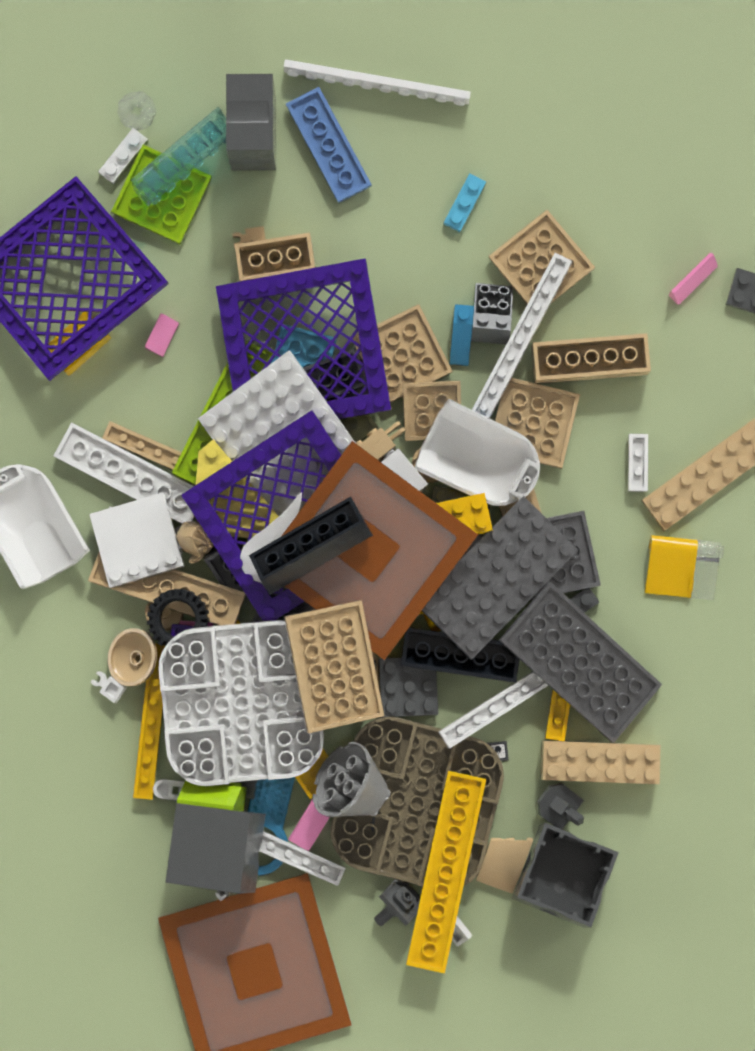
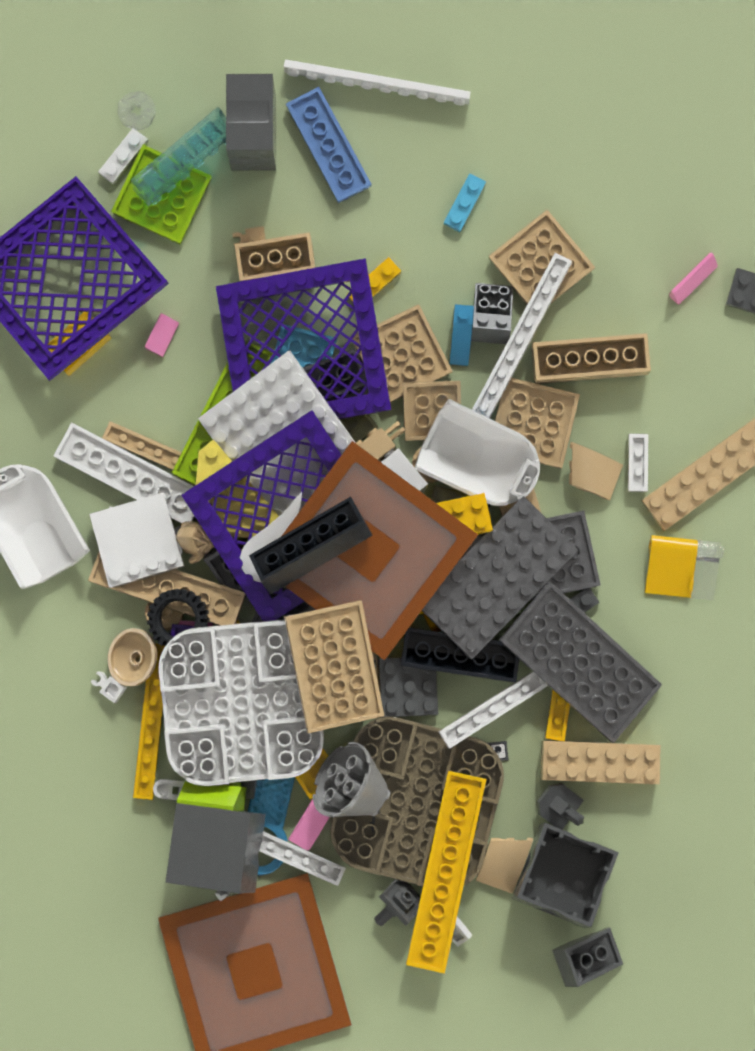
none -> yellow plate [347,257,401,302]
none -> dark grey slope [552,927,623,987]
none -> tan slope [569,442,623,500]

